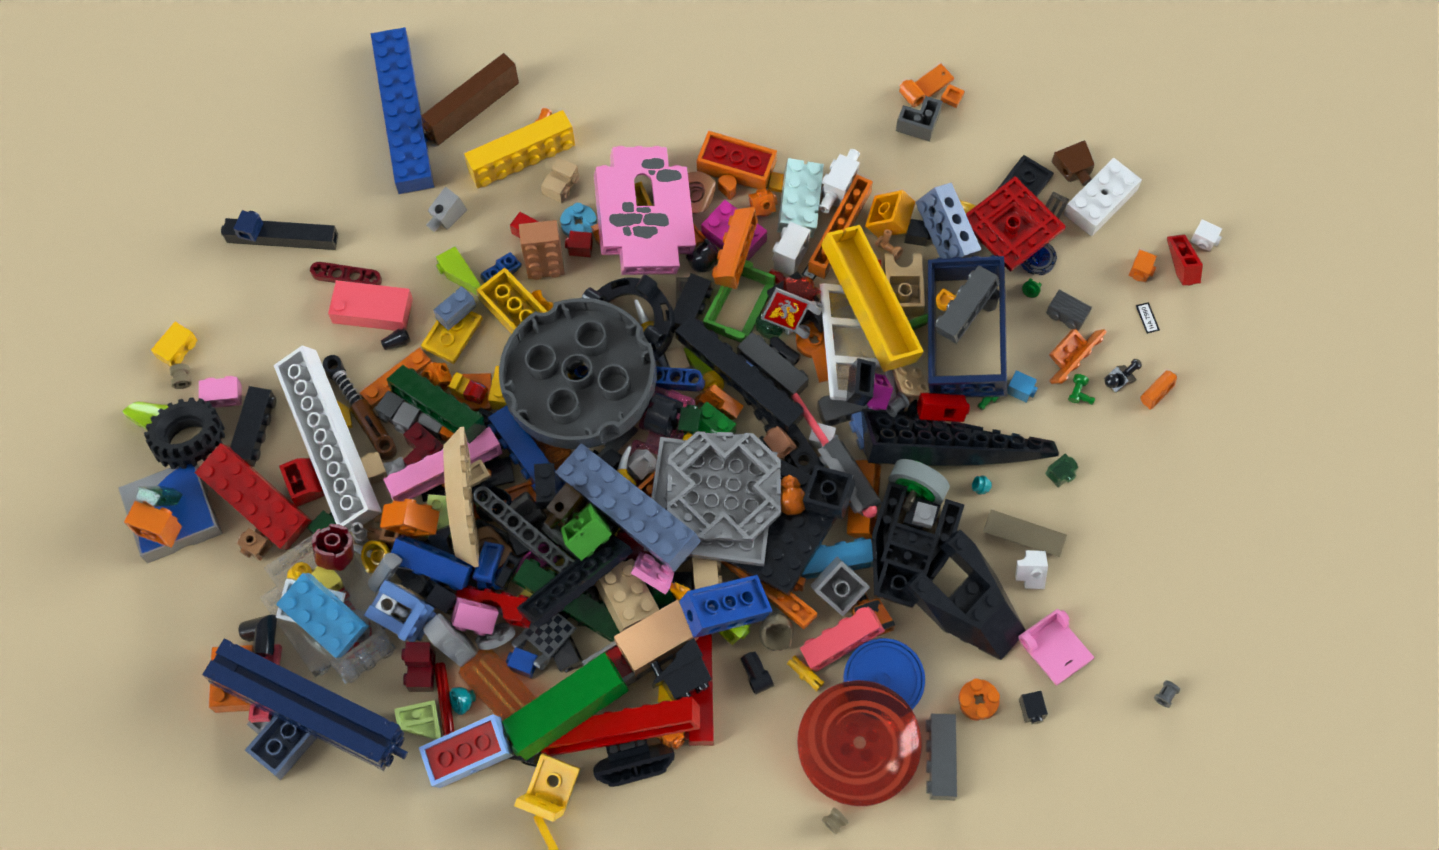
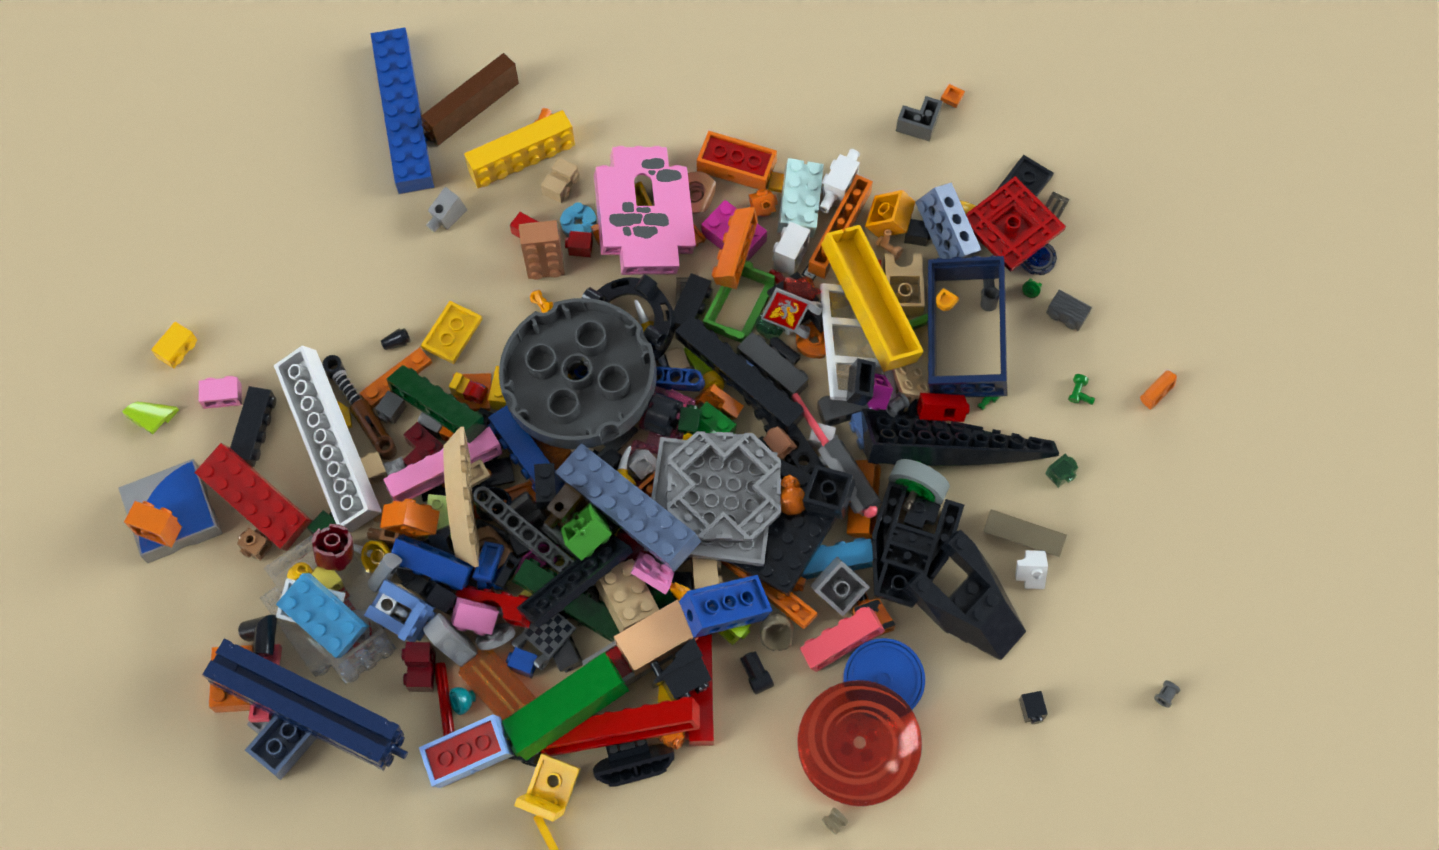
piece [136,486,183,507] -> none
black tyre [144,398,225,469] -> none
dark tan wheel [170,364,192,389] -> none
black brick [221,218,338,250] -> none
dark blue brick [234,210,264,242] -> none
red slope [279,458,325,507] -> none
dark red beam [310,262,382,285] -> none
coral brick [328,280,413,331] -> none
white pin [350,522,369,545] -> none
light grey brick [392,401,421,434] -> none
yellowish green wing [394,700,442,739] -> none
orange brick [421,362,453,391] -> none
sand blue brick [433,286,476,331] -> none
lime slope [436,246,481,296] -> none
yellow brick [476,267,548,334] -> none
blue slope [480,252,522,282] -> none
black hair [686,239,718,273] -> none
orange brick [718,175,737,200] -> none
yellow pin [787,655,825,692] -> none
orange sticker [811,347,828,383] -> none
orange door [899,63,954,107] -> none
light grey brick [912,502,937,529] -> none
dark grey brick [925,713,957,801] -> none
dark grey brick [935,265,1000,344] -> none
orange plate [958,678,1000,721] -> none
teal plate [972,475,992,495] -> none
dark azure brick [1008,370,1038,403] -> none
bright pink door [1018,609,1095,686] -> none
orange bracket [1049,329,1107,384] -> none
reddish brown torso [1052,140,1094,186] -> none
white brick [1063,158,1142,237] -> none
black piece [1104,359,1142,393] -> none
orange brick [1128,249,1157,282] -> none
sticker [1136,302,1160,334] -> none
red slope [1167,234,1203,286] -> none
white brick [1190,219,1222,251] -> none

